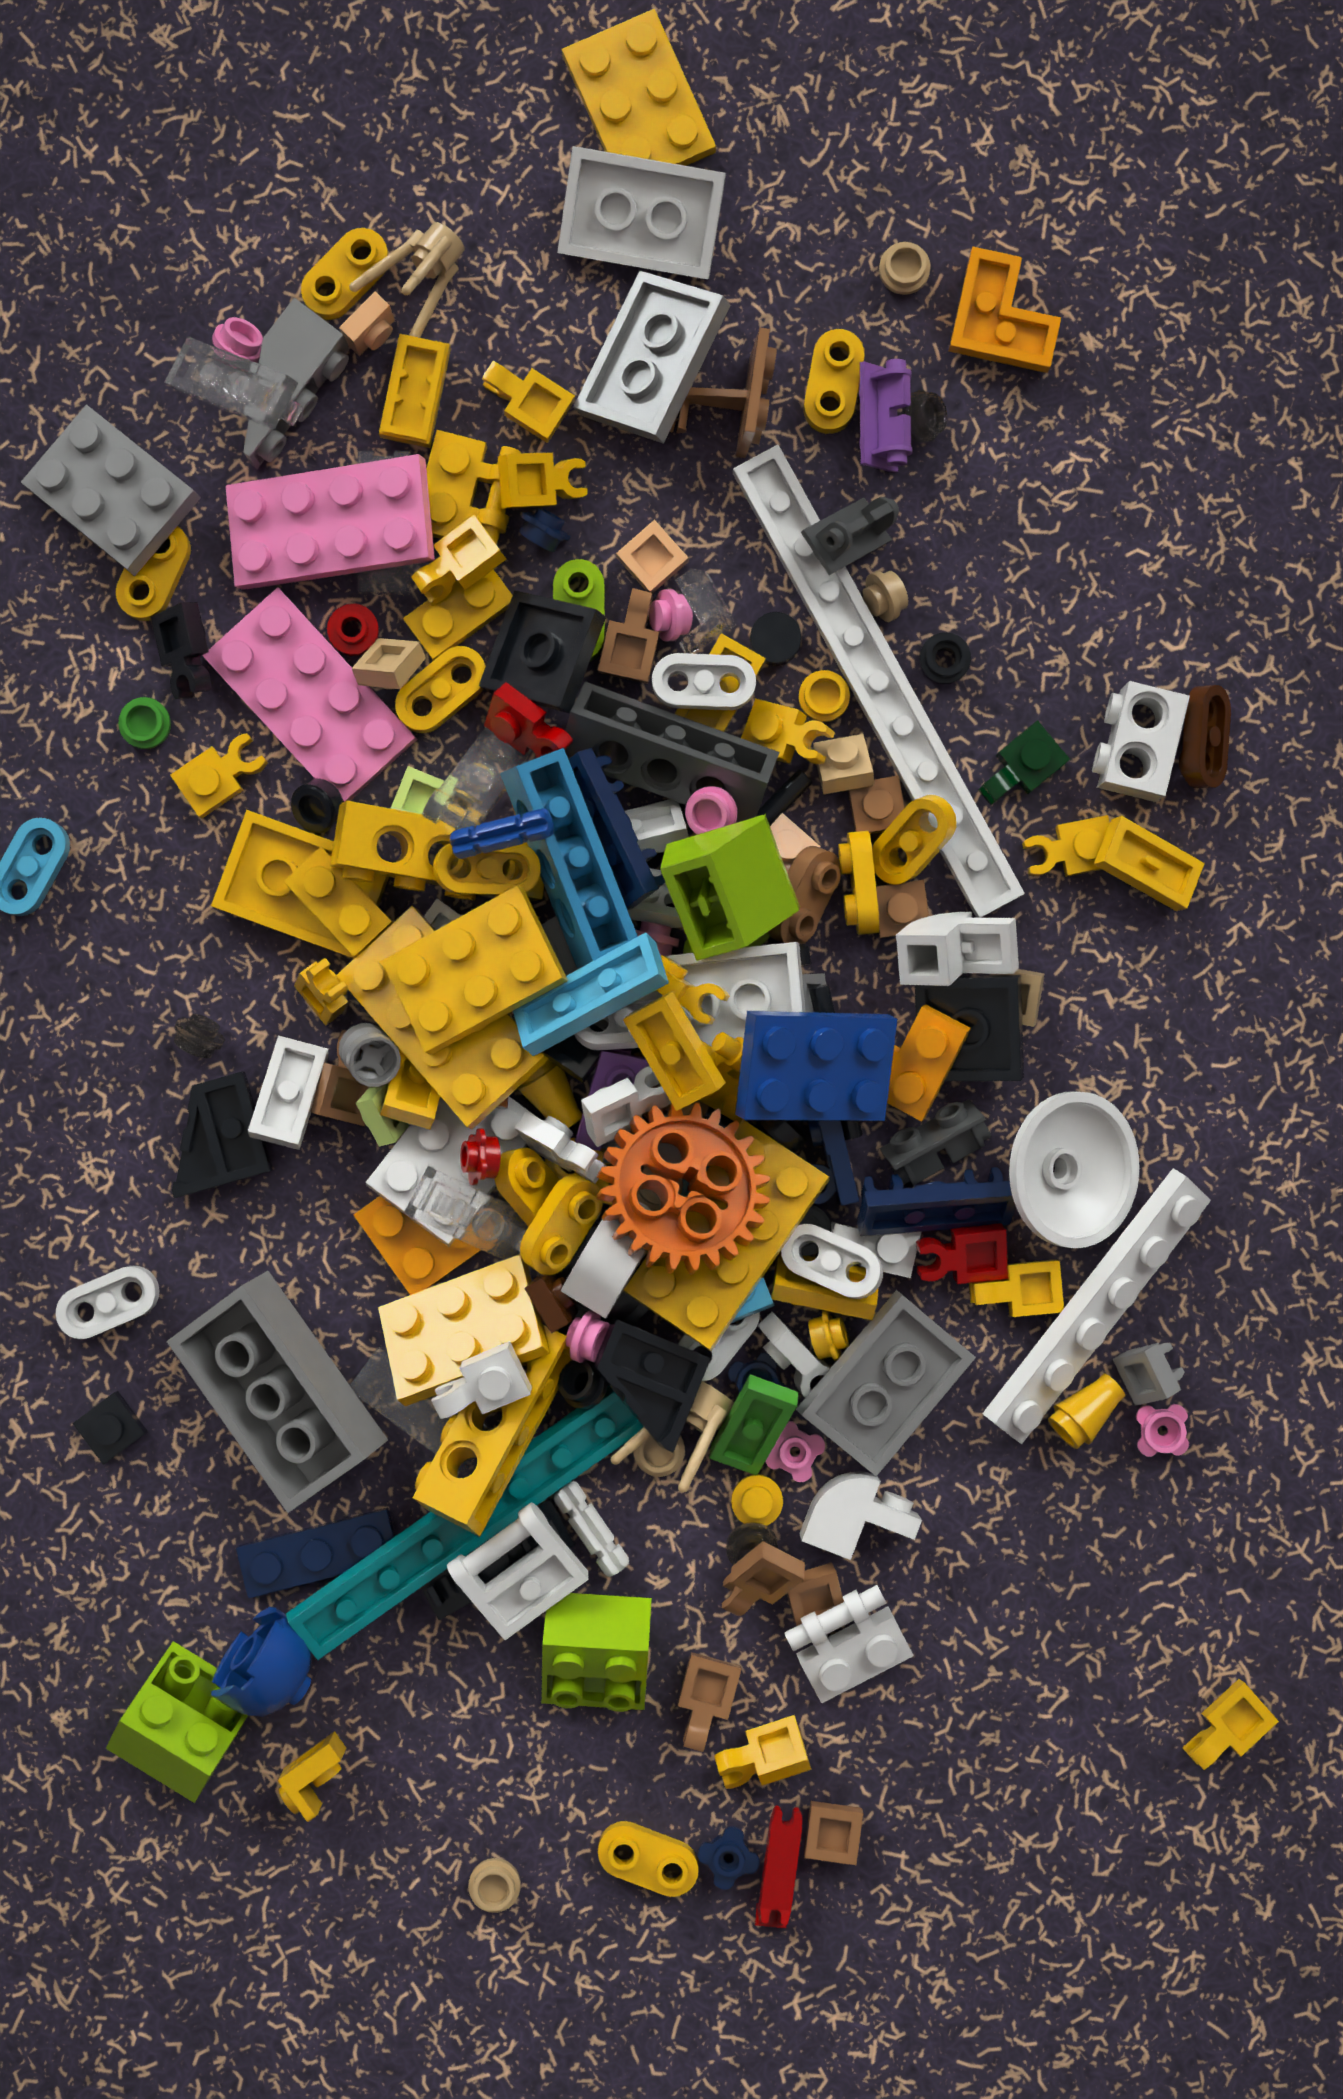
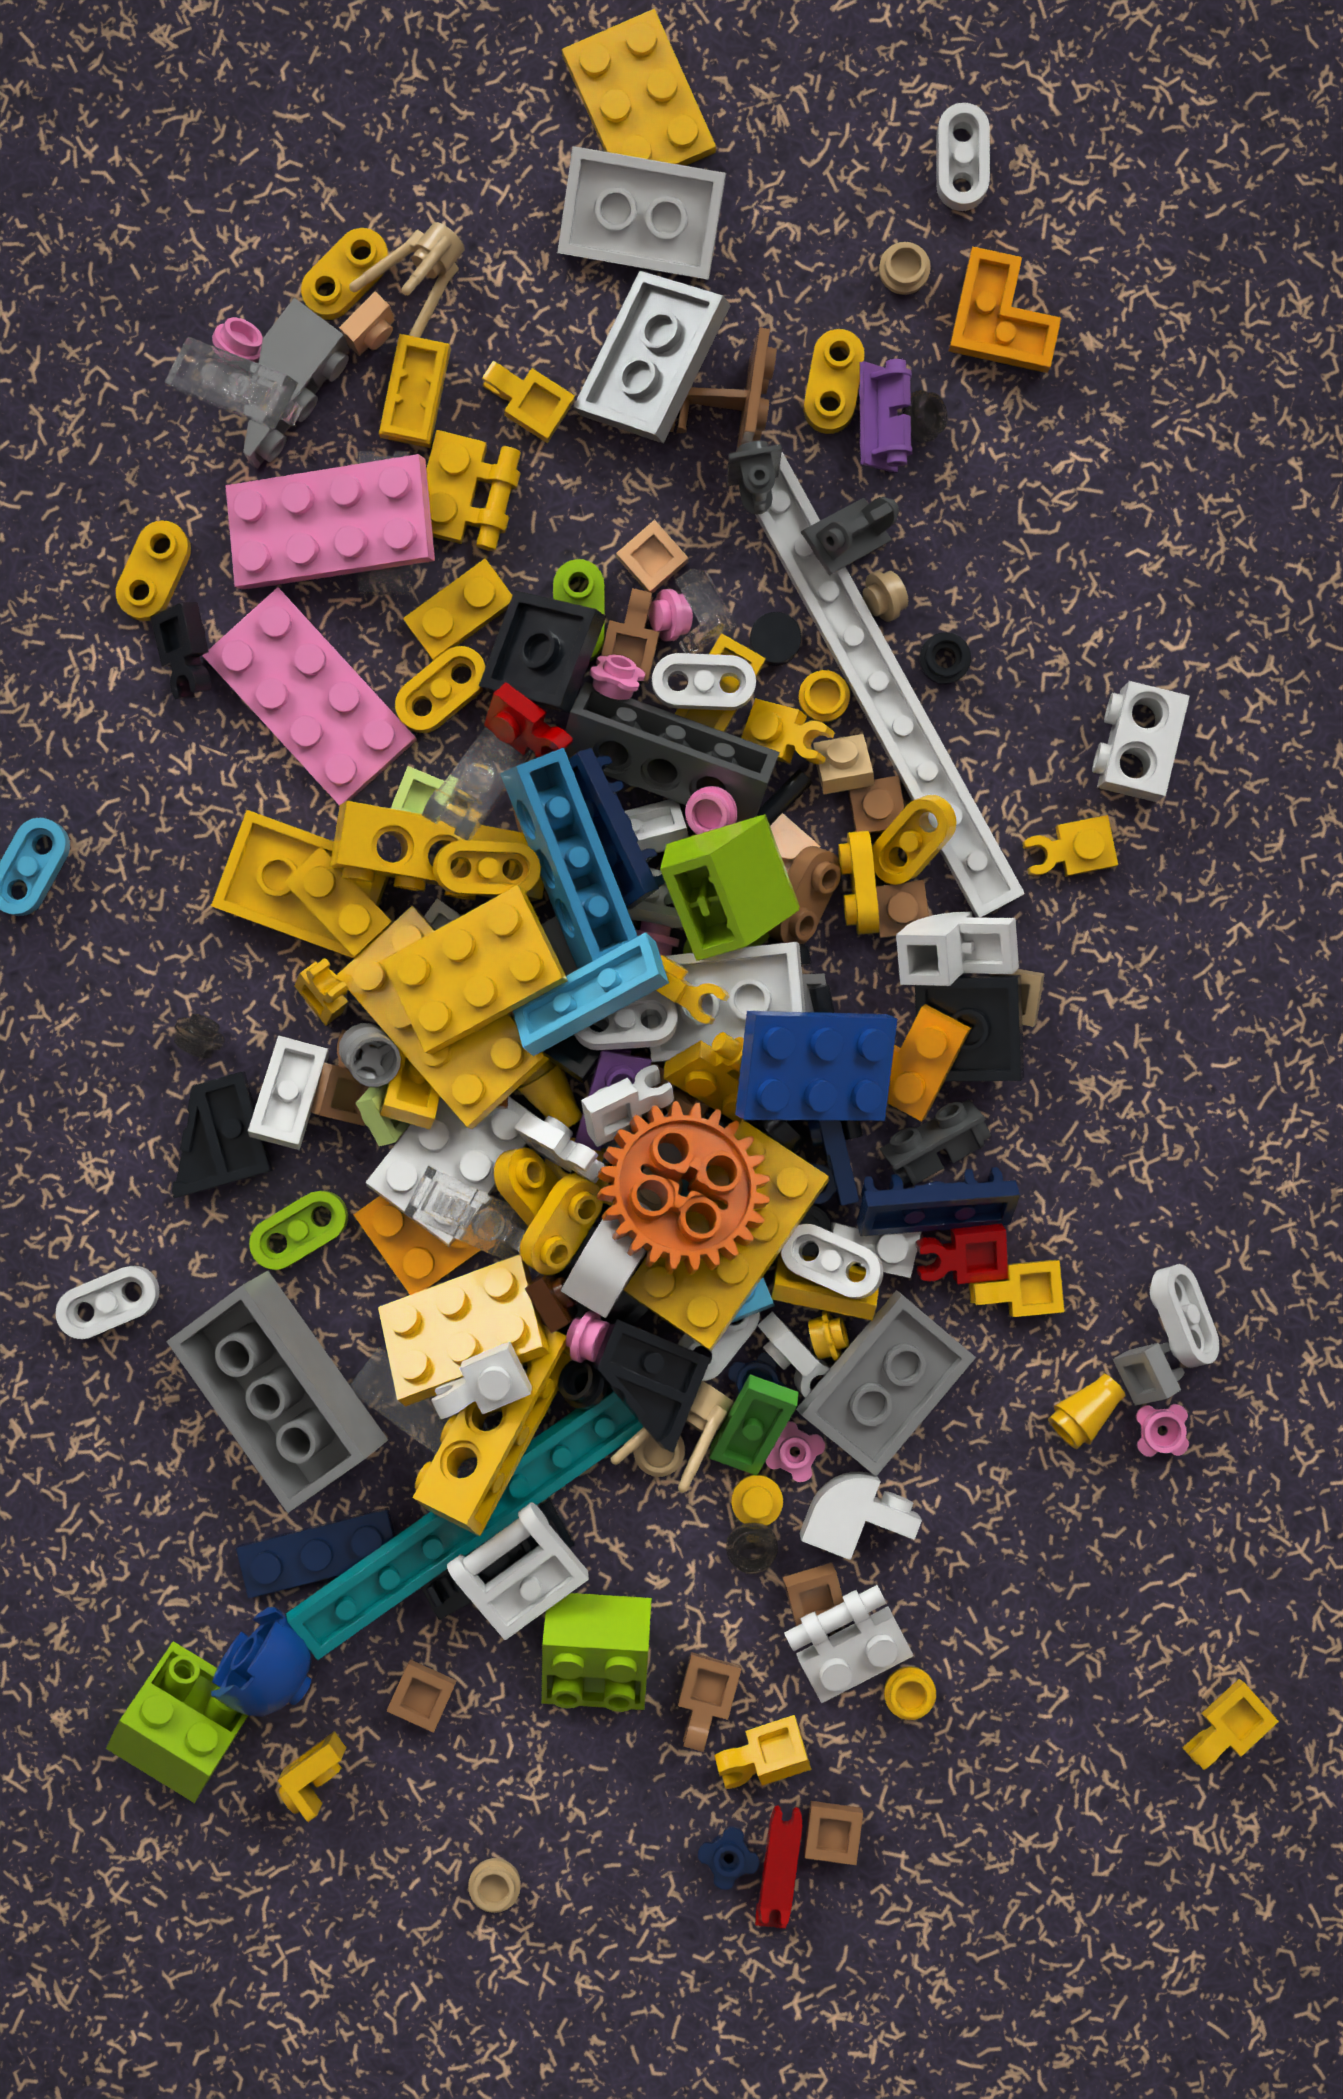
light grey plate [21,404,201,576] -> none
black plate [72,1391,148,1465] -> none
bright green plate [118,697,171,749] -> none
yellow plate [170,733,268,819] -> none
black tile [291,778,344,833] -> none
red plate [327,603,379,656] -> none
tan plate [352,638,426,689] -> none
yellow plate [411,515,506,606] -> none
blue axle [450,808,554,859] -> none
red plate [460,1128,501,1186] -> none
yellow plate [498,452,588,508] -> none
dark blue plate [519,507,571,552] -> none
white axle [554,1481,629,1577] -> none
yellow plate [598,1821,698,1897] -> none
yellow plate [622,991,726,1111] -> none
medium nougat plate [722,1541,805,1616] -> none
dark green plate [978,720,1070,805] -> none
white plate [982,1168,1211,1444] -> none
white dish [1009,1091,1140,1248] -> none
yellow plate [1094,816,1205,911] -> none
reddish brown plate [1179,685,1231,788] -> none
none -> lime plate [249,1191,348,1270]
none -> medium nougat plate [387,1659,457,1733]
none -> bright pink plate [589,654,645,700]
none -> dark grey hinge [727,441,782,515]
none -> yellow plate [884,1666,936,1720]
none -> white plate [936,103,990,211]
none -> white plate [1150,1264,1219,1368]

